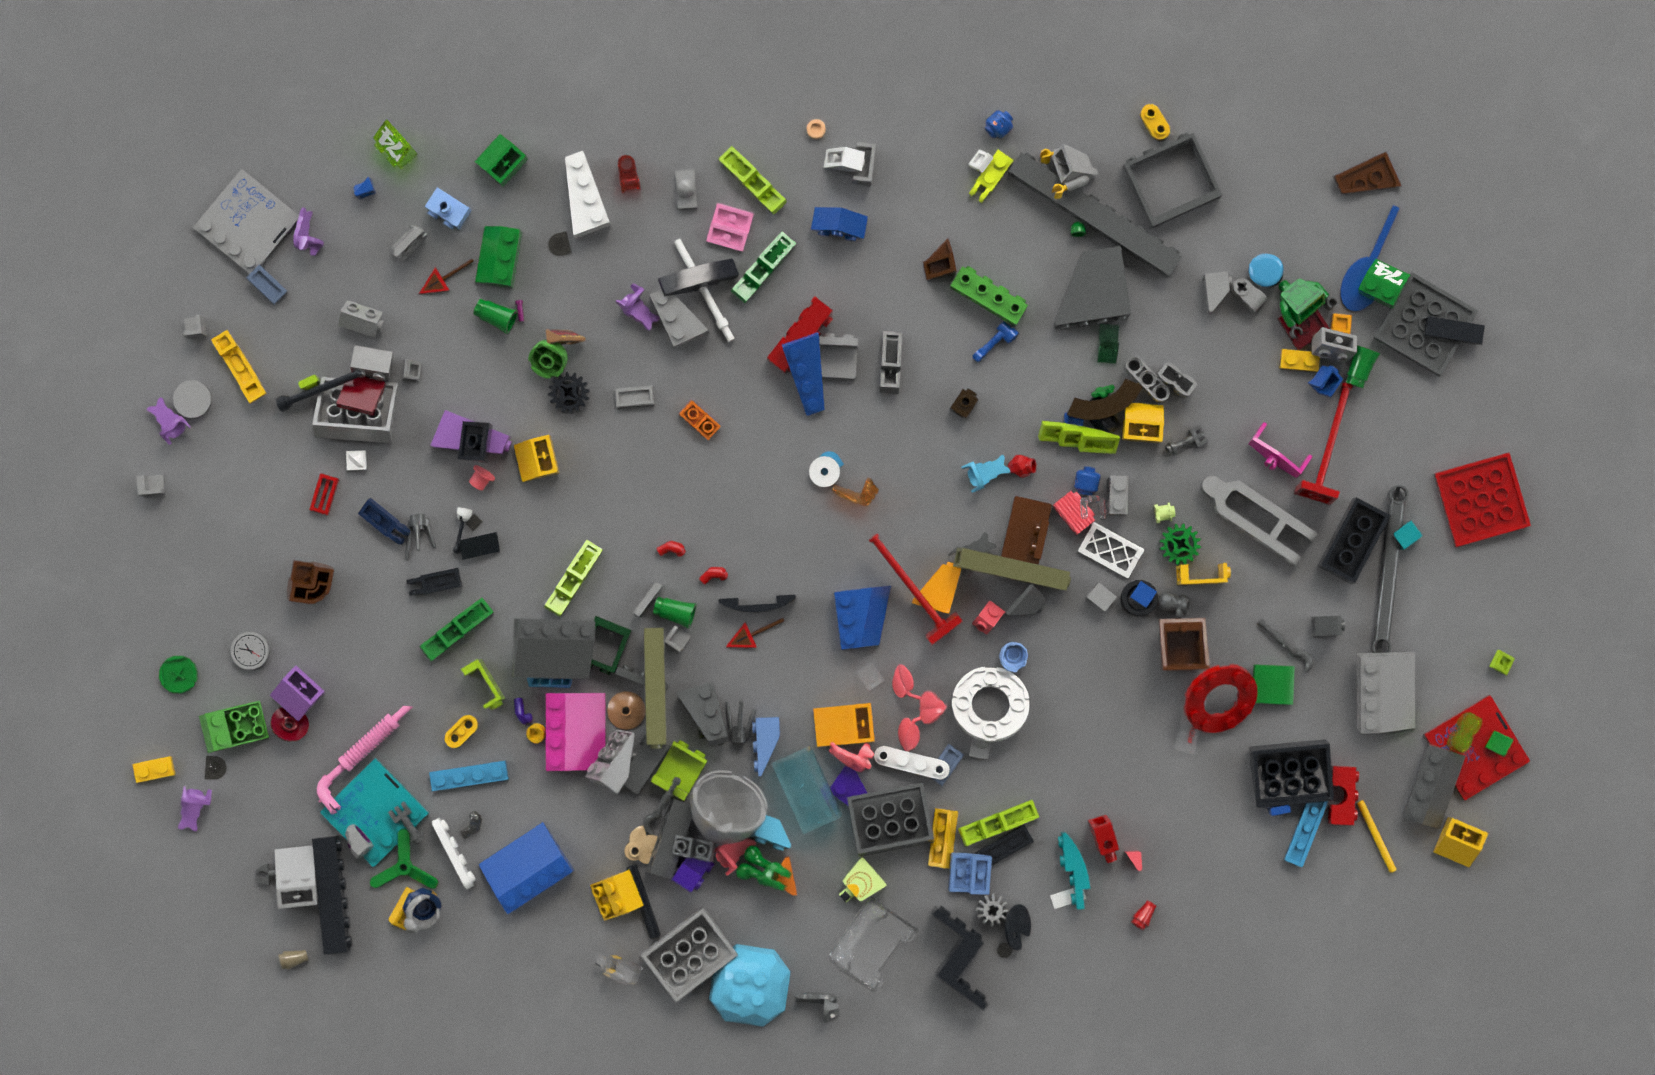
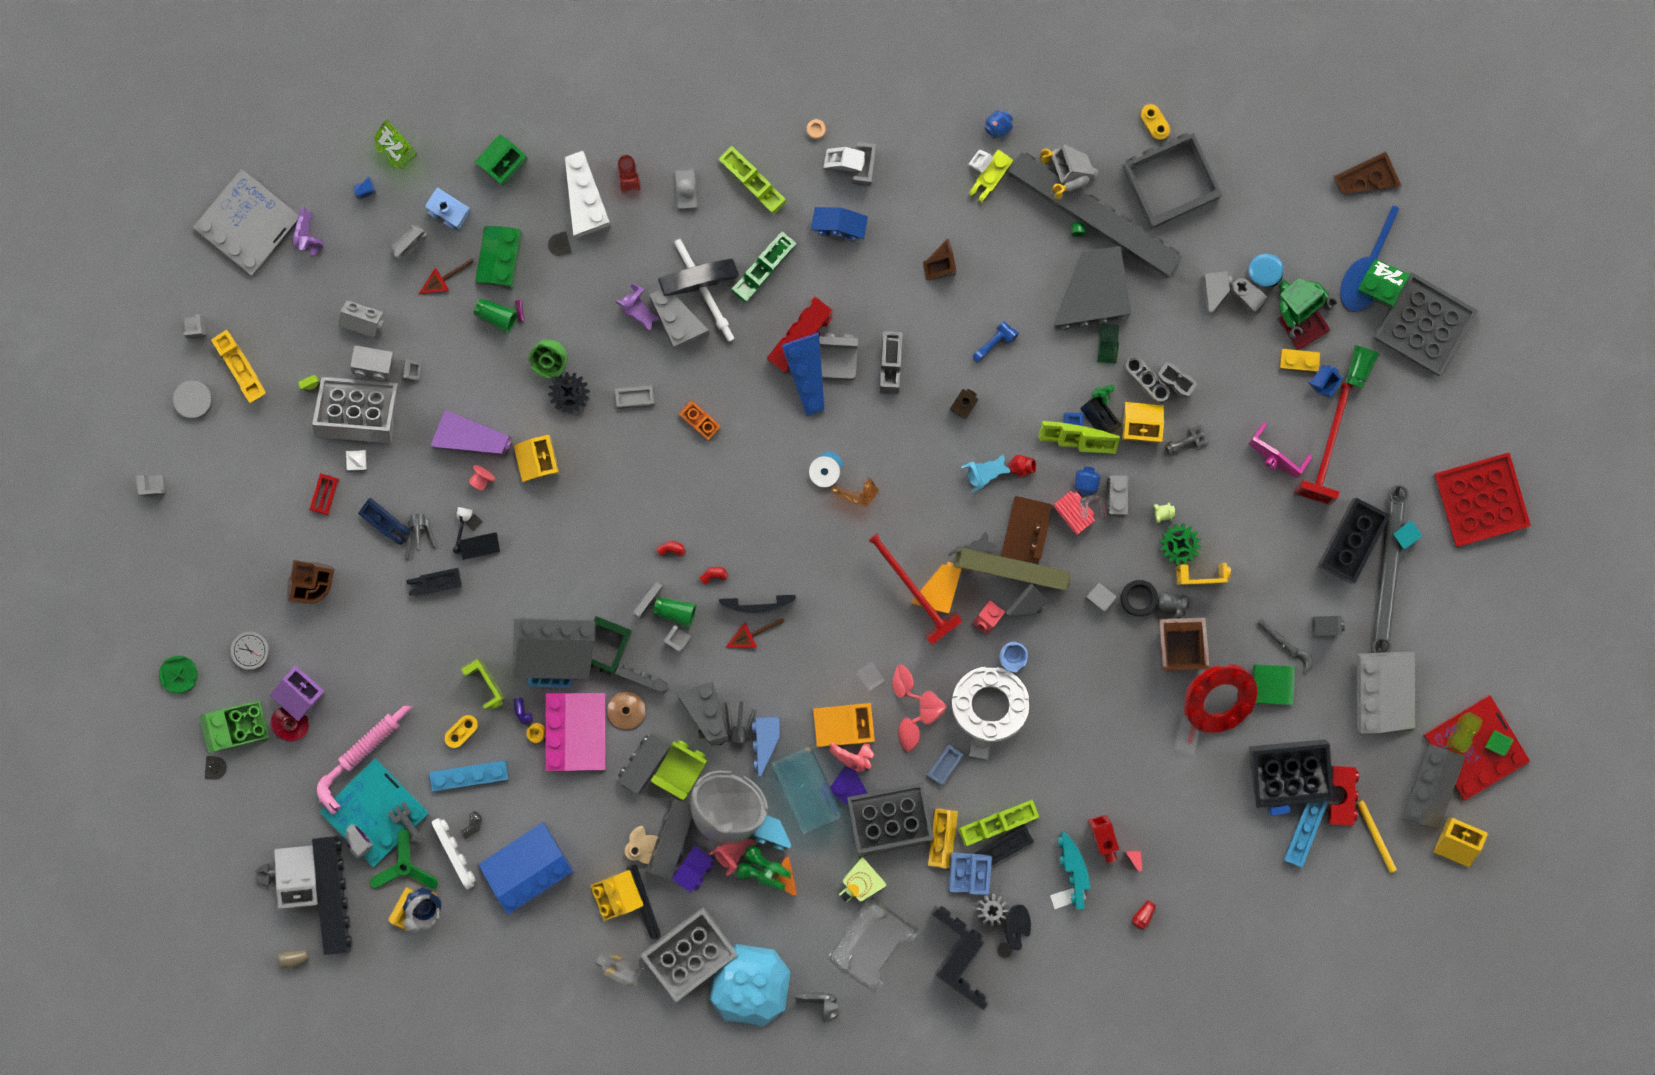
yellow plate [132,756,175,783] -> none
medium lavender hair [147,397,191,445] -> none
medium lavender hair [178,786,212,831] -> none
sand blue tile [246,264,287,304] -> none
black piece [276,370,362,412] -> none
dark red tile [336,377,386,416] -> none
green slope [419,597,494,662] -> none
black slope [458,421,493,463] -> none
lime slope [544,540,603,617] -> none
medium nougat slope [546,329,586,345] -> none
light grey slope [585,729,634,793] -> none
dark grey piece [643,777,681,835] -> none
olive brick [644,628,666,749] -> none
dark grey slope [672,835,716,862] -> none
bright pink slope [706,203,754,252] -> none
blue wedge [834,586,891,650] -> none
white plate [874,746,950,780] -> none
bright green brick [950,266,1028,327] -> none
dark brown tile [1067,378,1143,420] -> none
white window [1078,522,1144,578] -> none
blue tile [1130,581,1157,608] -> none
light grey piece [1201,476,1317,566] -> none
light grey brick [1312,327,1357,363] -> none
light orange tile [1331,313,1352,334] -> none
black tile [1424,316,1485,345] -> none
lime tile [1489,649,1515,676] -> none

